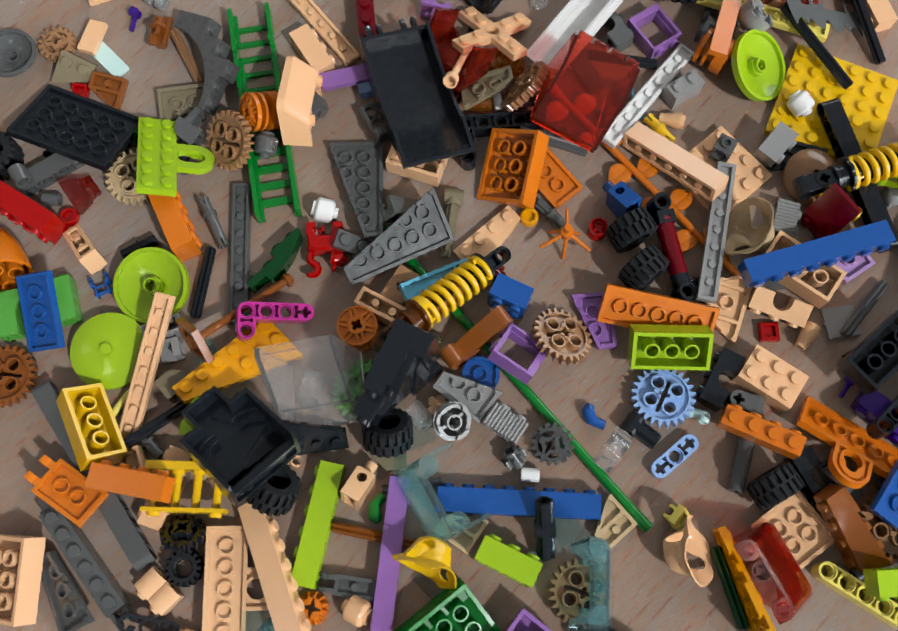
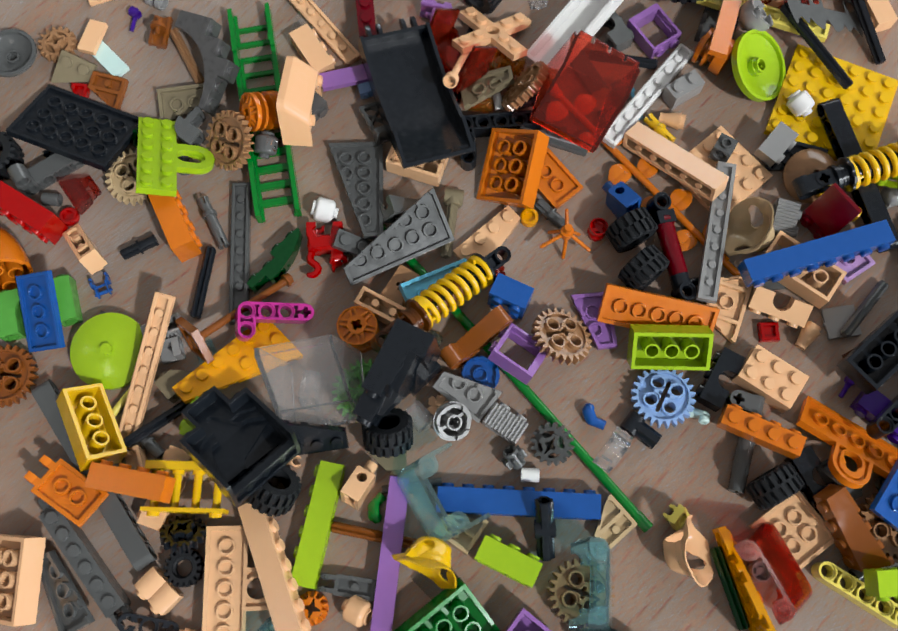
lime dish [113,247,190,323] -> none
light blue beam [649,434,699,479] -> none

